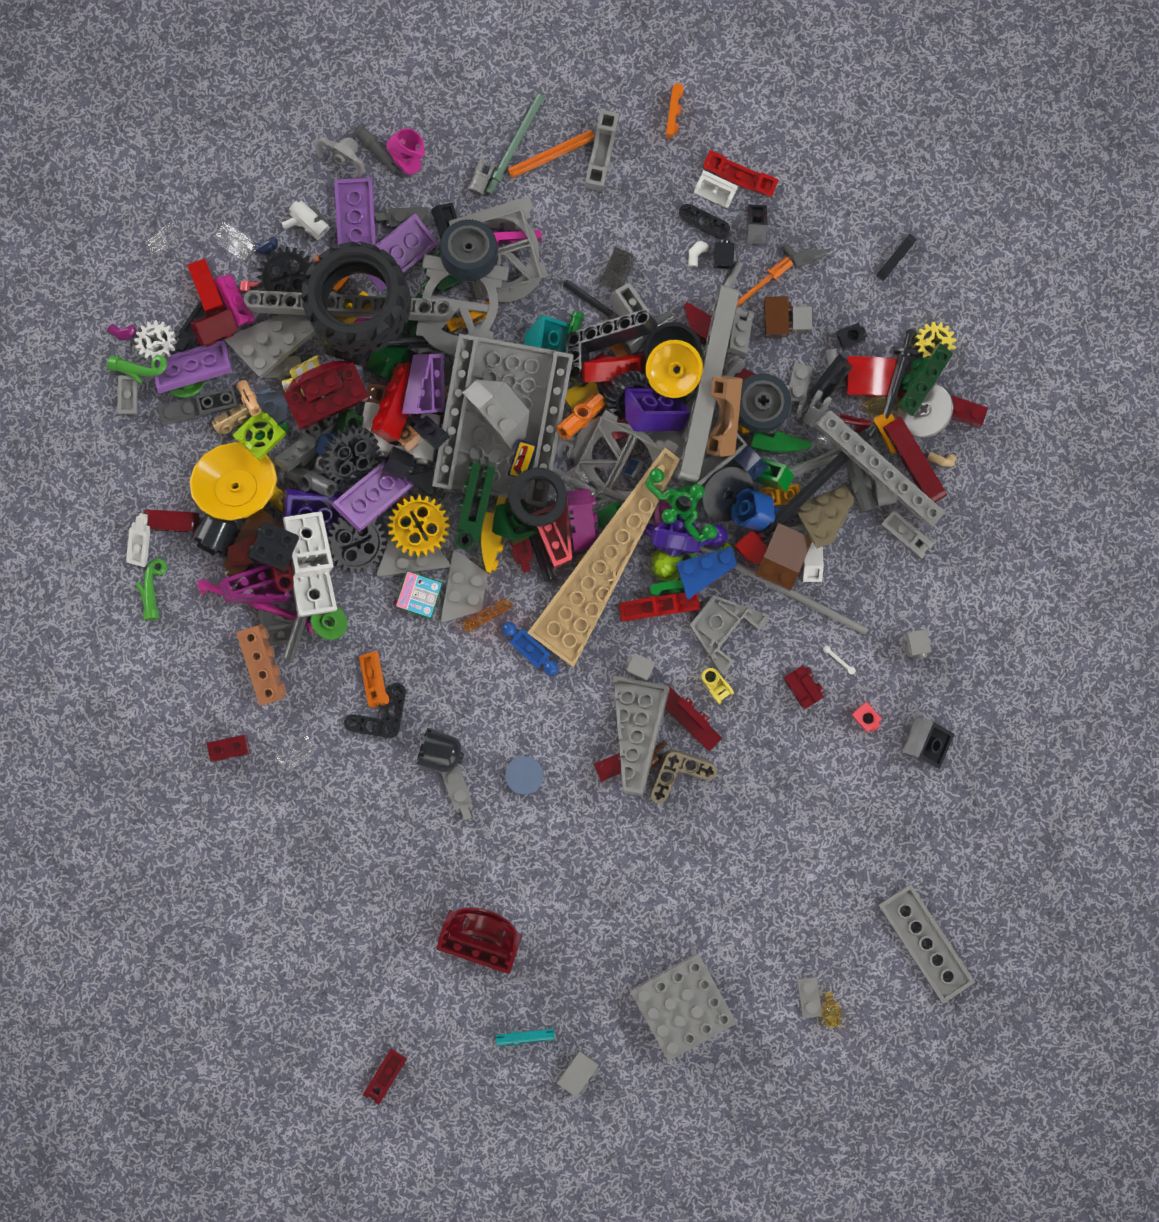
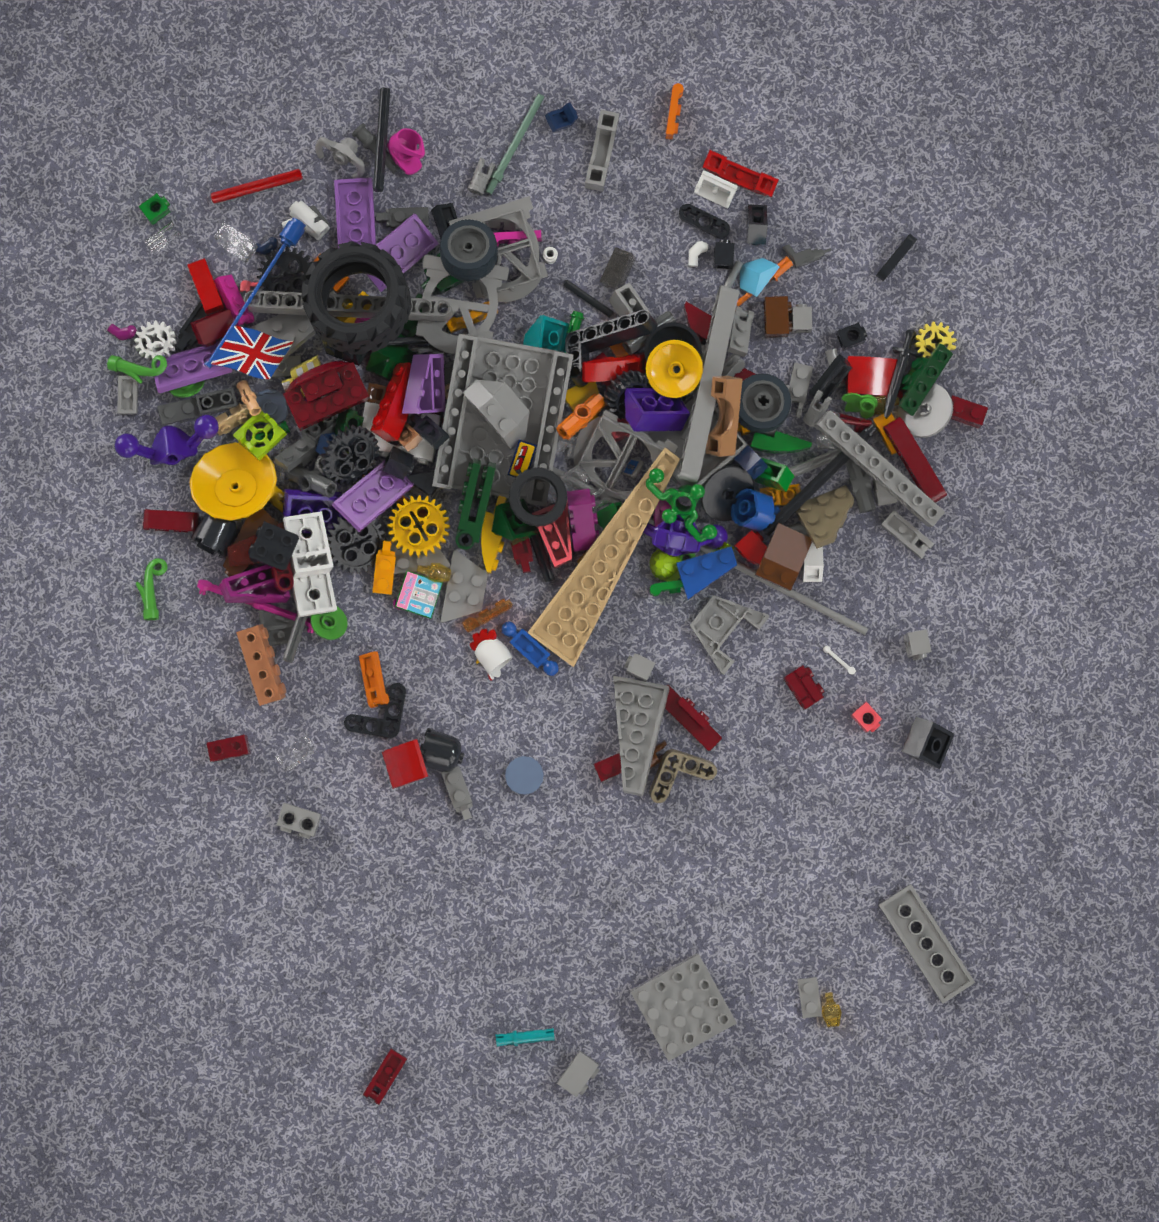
white hinge [126,513,150,567] -> none
dark red piece [436,907,523,974] -> none
orange axle [508,130,595,178] -> none
red slope [619,592,701,622] -> none
light yellow piece [701,668,734,705] -> none
tan arm [927,452,957,467] -> none
none -> dark purple piece [114,415,219,465]
none -> green brick [139,193,170,225]
none -> flag [204,218,306,380]
none -> red axle [211,169,303,204]
none -> light grey brick [276,803,322,839]
none -> light orange hinge [372,540,396,595]
none -> black axle [373,87,390,192]
none -> red slope [382,739,428,789]
none -> clear yellow piece [417,563,451,582]
none -> white piece [470,629,512,680]
none -> white pin [543,247,558,264]
none -> dark blue bracket [545,102,578,132]
none -> medium azure slope [740,258,780,297]
none -> bright green plate [842,393,878,419]

